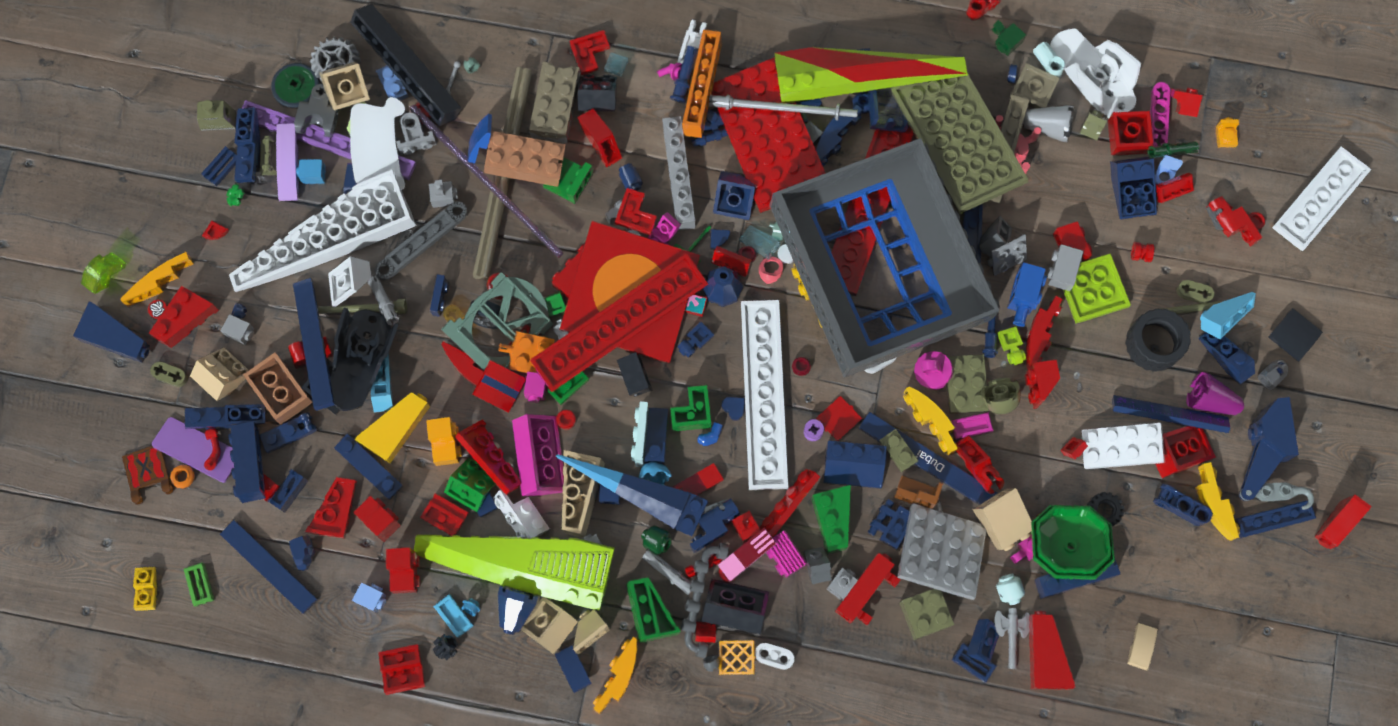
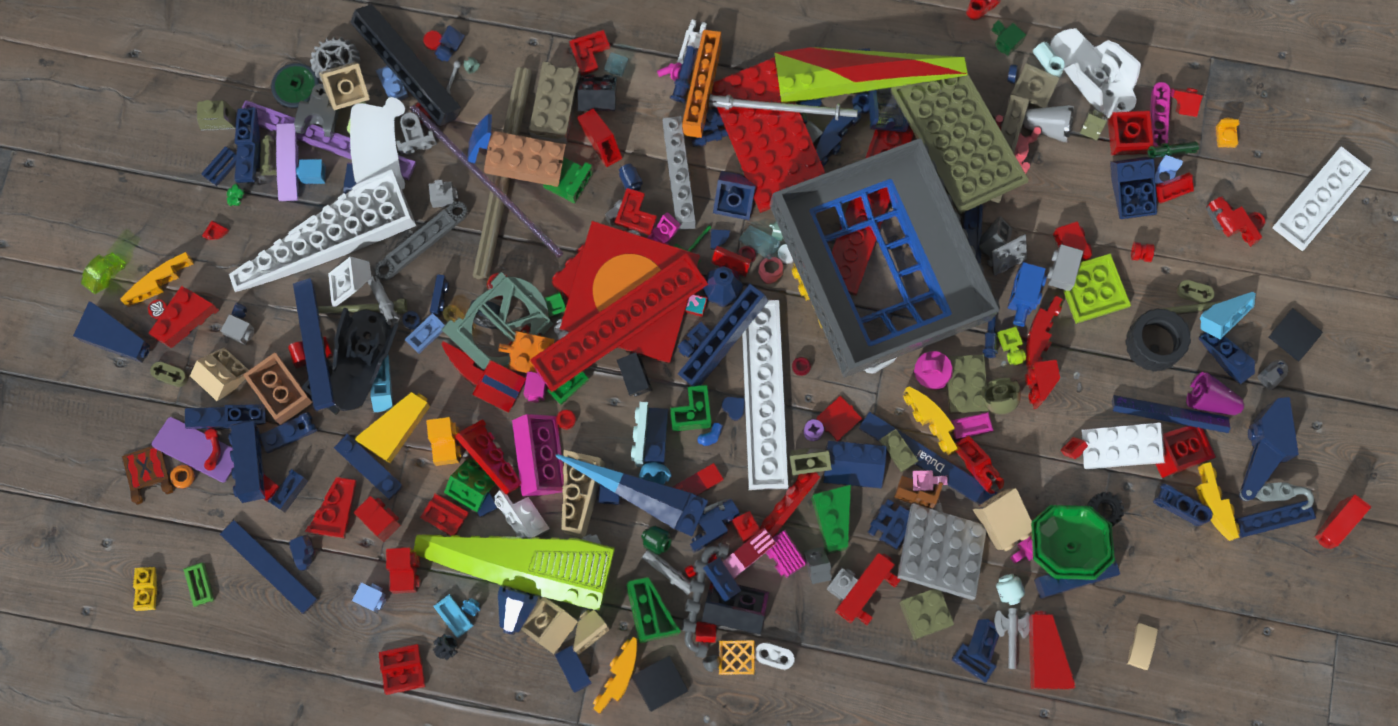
none -> dark blue bush [402,311,421,330]
none -> medium blue plate [405,313,445,354]
none -> red tile [423,31,442,50]
none -> dark blue plate [434,25,465,62]
none -> black slope [631,656,688,712]
none -> dark blue brick [678,284,768,387]
none -> dark blue plate [703,557,742,601]
none -> olive slope [790,448,832,475]
none -> bright pink plate [913,470,948,491]

